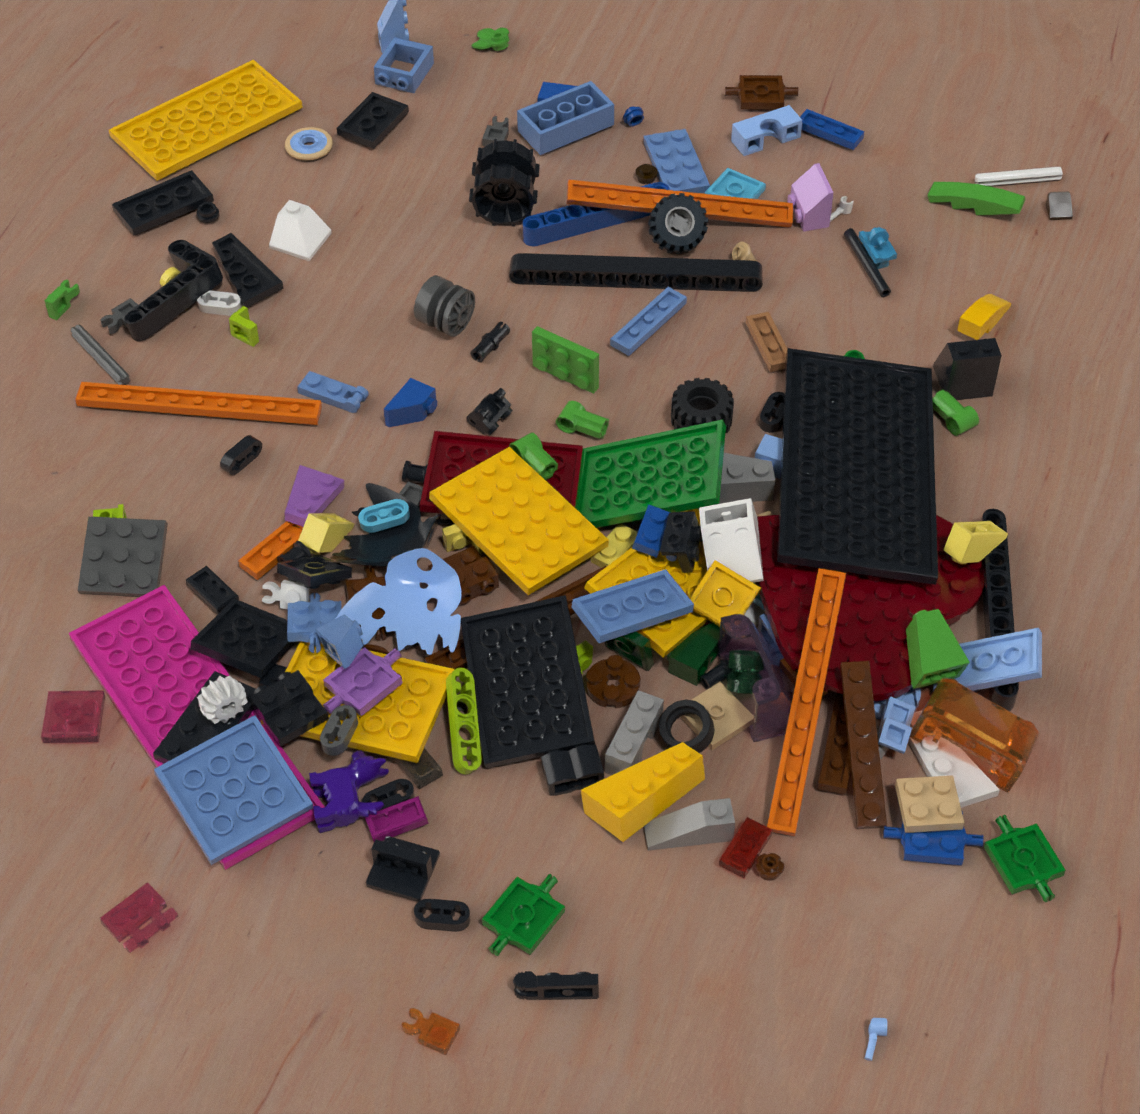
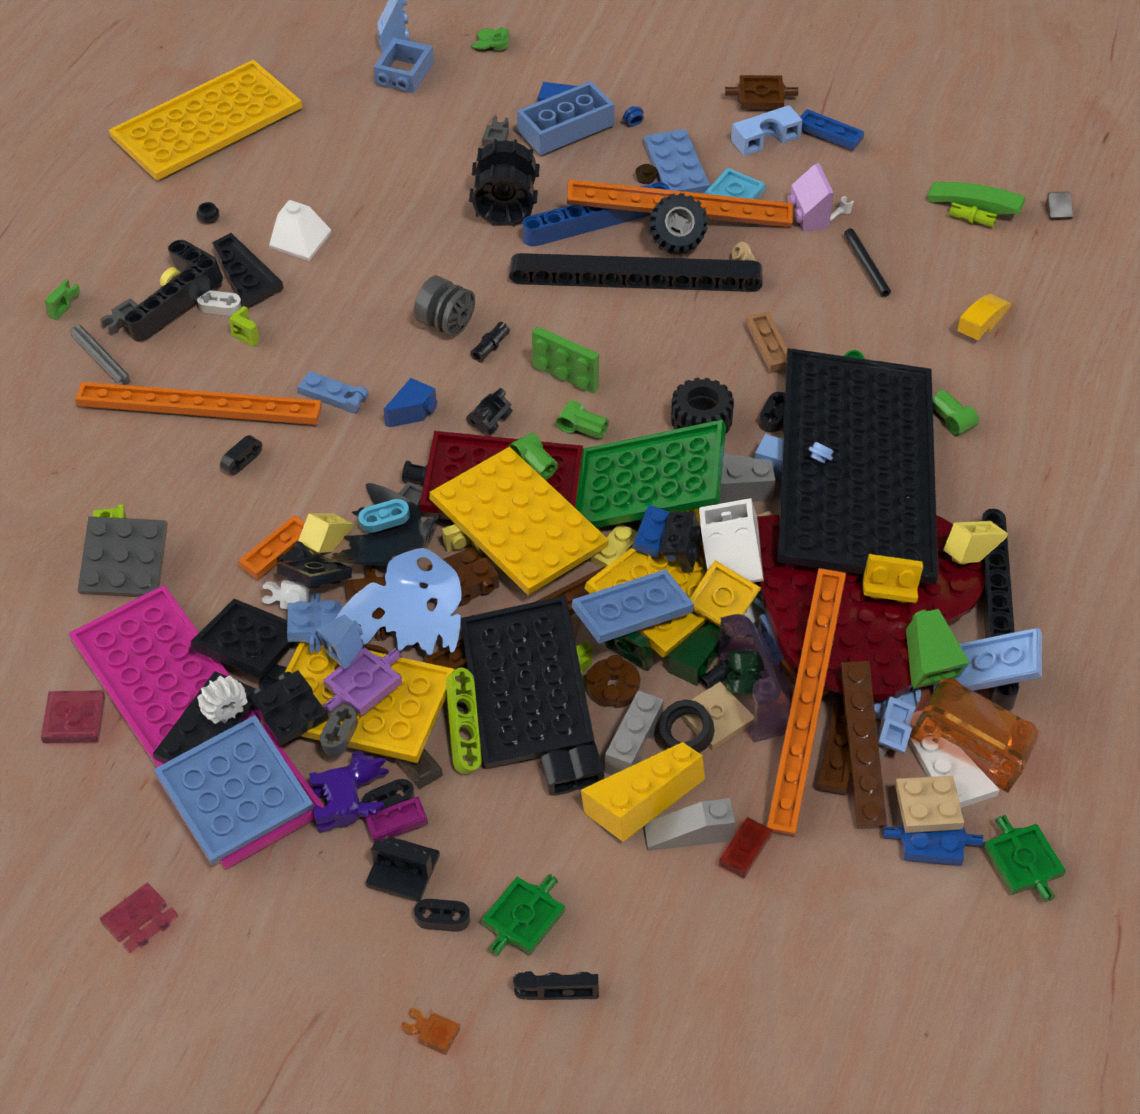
black plate [112,170,214,236] -> none
black plate [185,566,239,615] -> none
wheel [285,127,333,160] -> none
medium lavender wing [285,465,344,527] -> none
black plate [336,92,409,149] -> none
medium blue plate [610,287,687,356] -> none
reddish brown plate [756,853,784,881] -> none
dark azure hips [859,227,897,269] -> none
light blue hand [865,1018,887,1061] -> none
black slope [933,338,1002,400] -> none
white axle [975,167,1063,186] -> none
none -> light blue plate [808,442,833,463]
none -> yellow bracket [863,554,923,603]
none -> lime pin [949,202,997,228]

